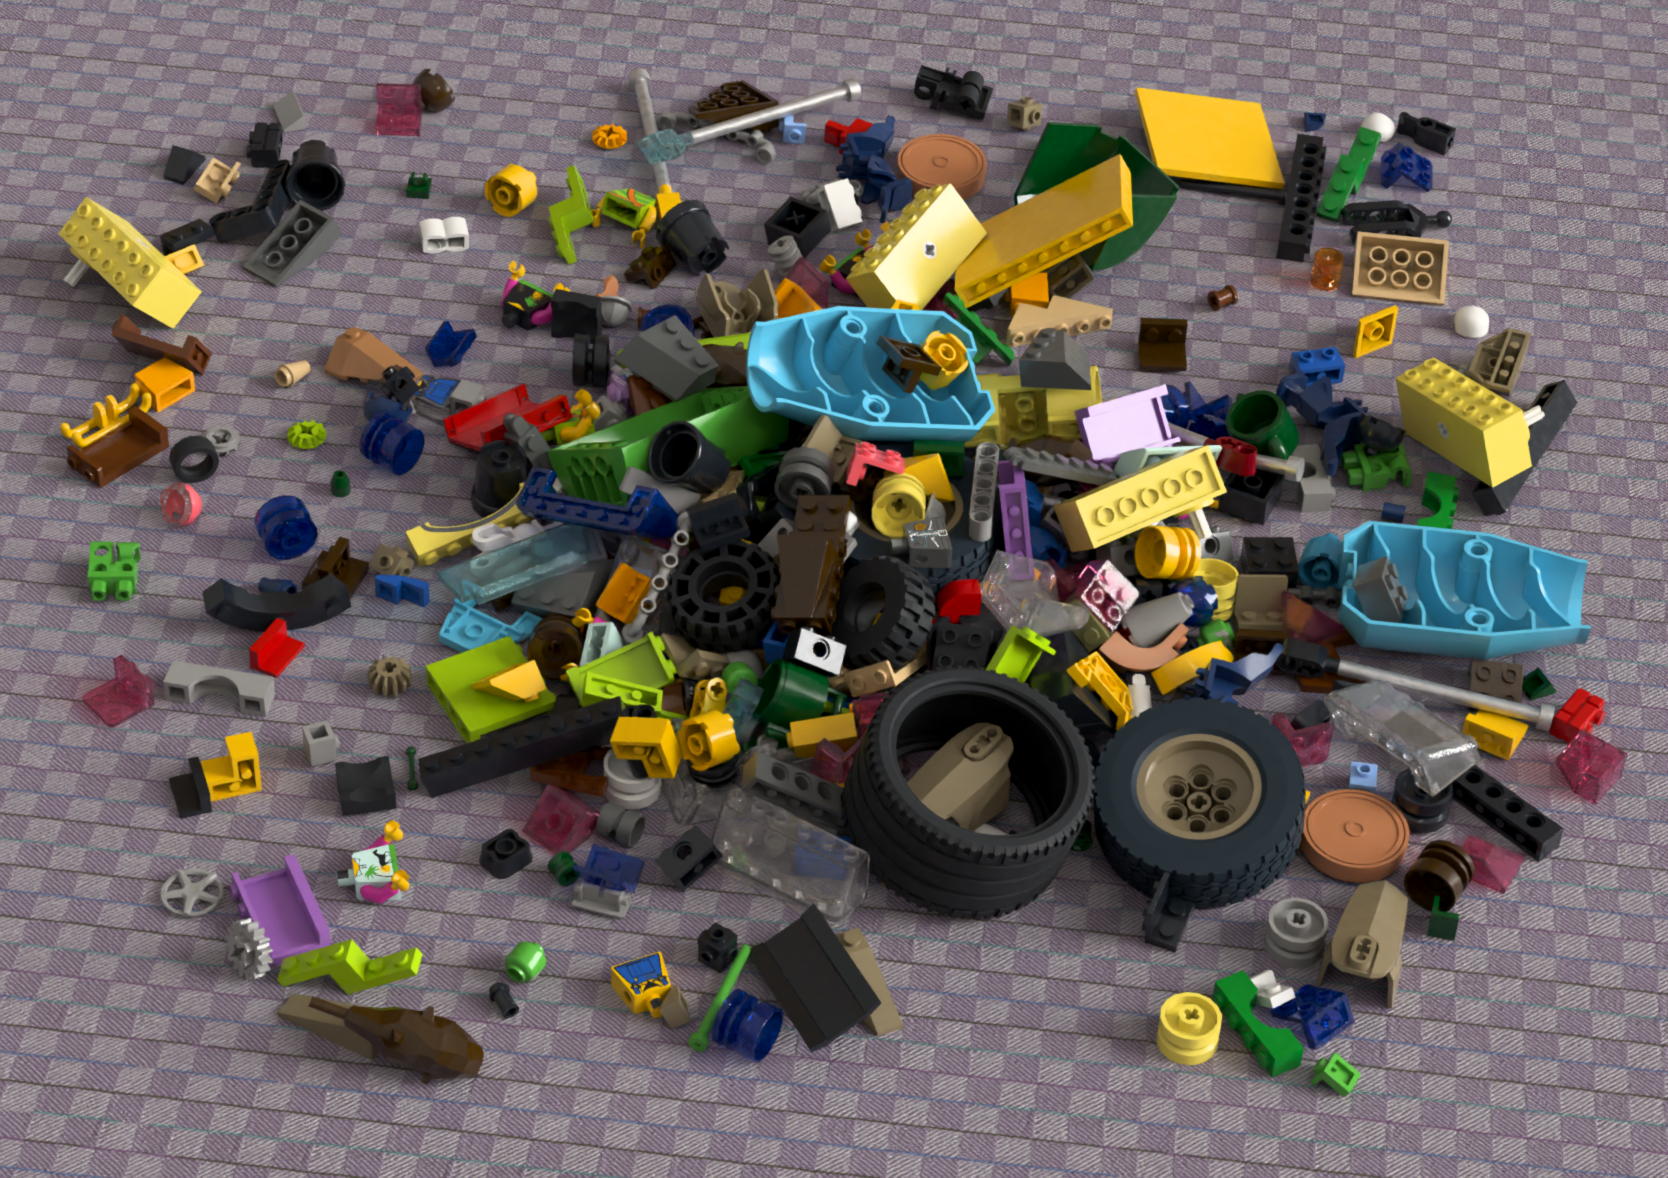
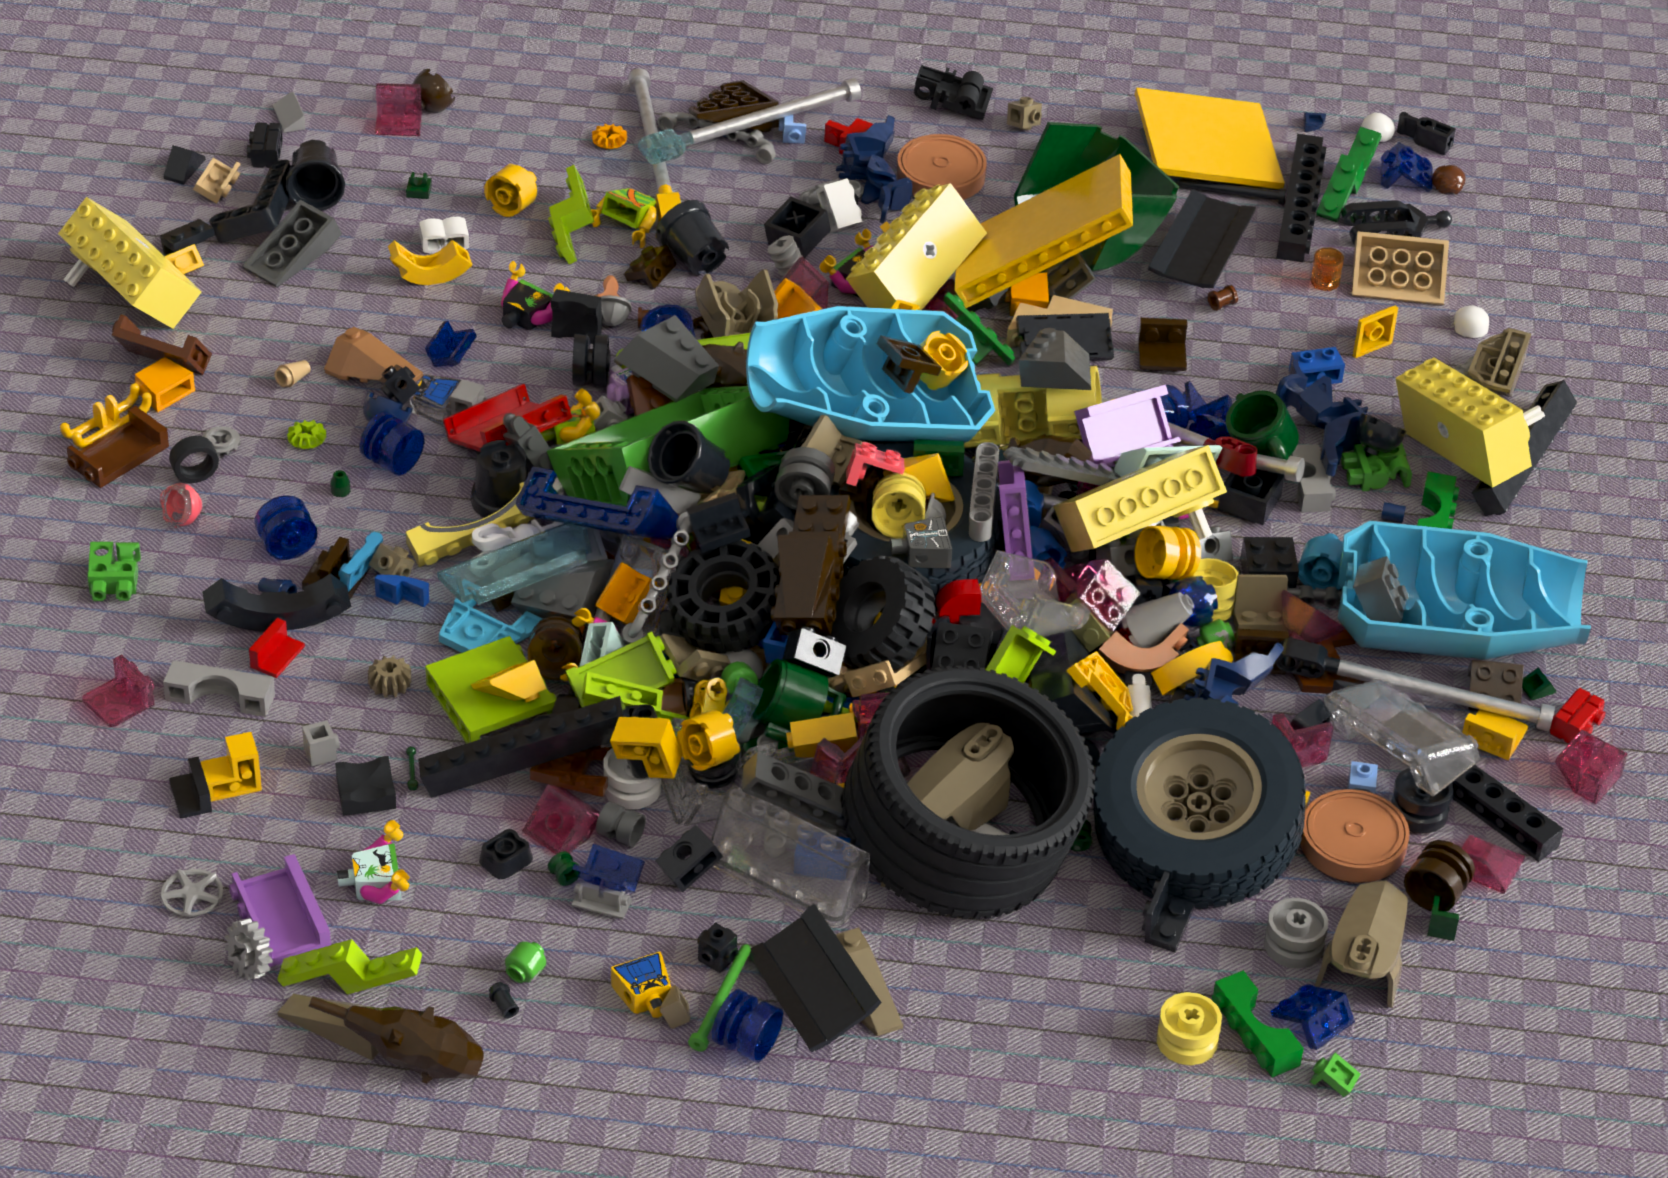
white bracket [1250,970,1295,1008] -> none
none -> dark azure hinge [338,532,383,592]
none -> yellow arch [388,240,472,285]
none -> black piece [1016,313,1114,361]
none -> black hinge [1148,189,1256,288]
none -> reddish brown hair [1432,165,1466,194]

